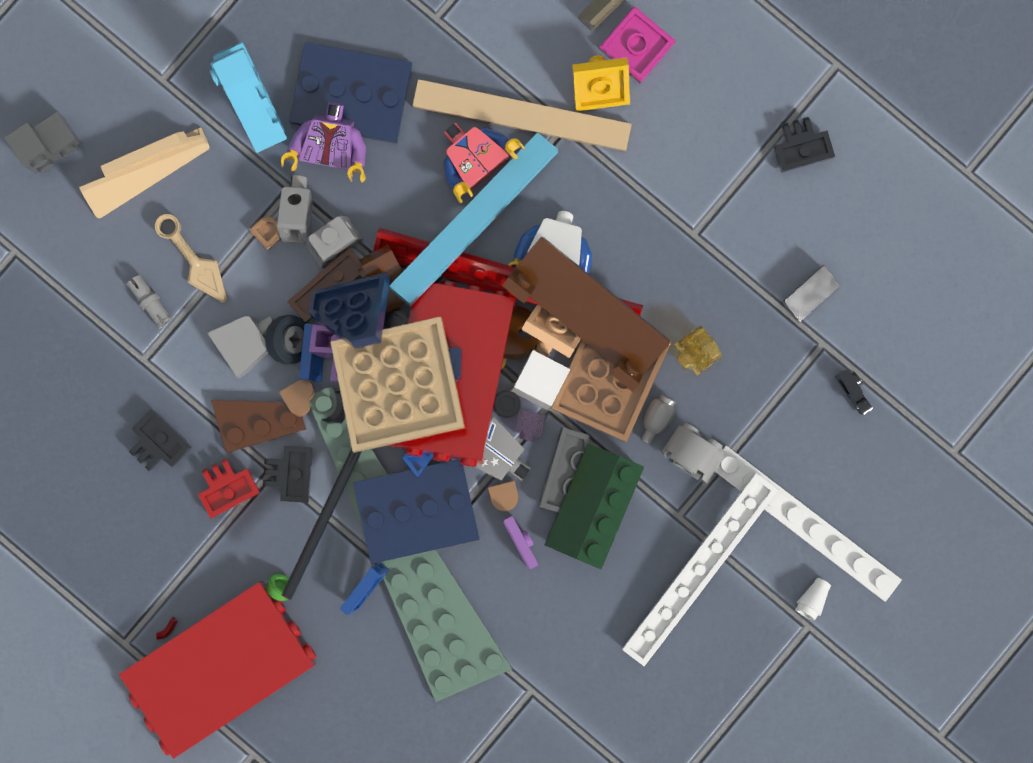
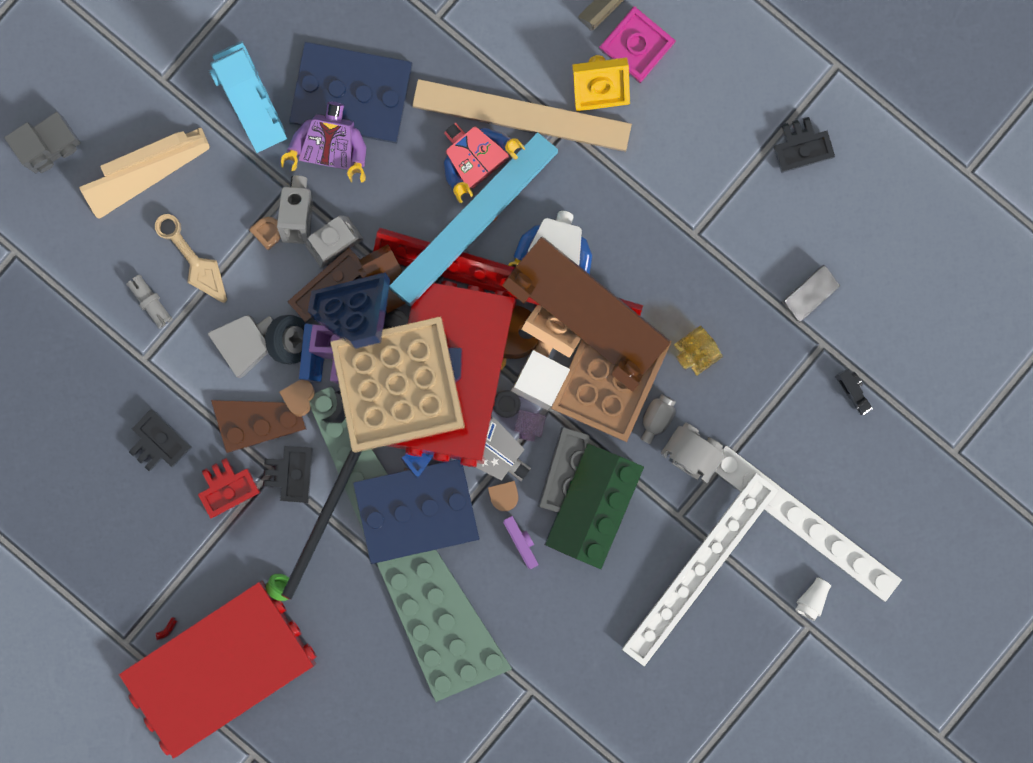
blue tile [340,563,388,615] -> none

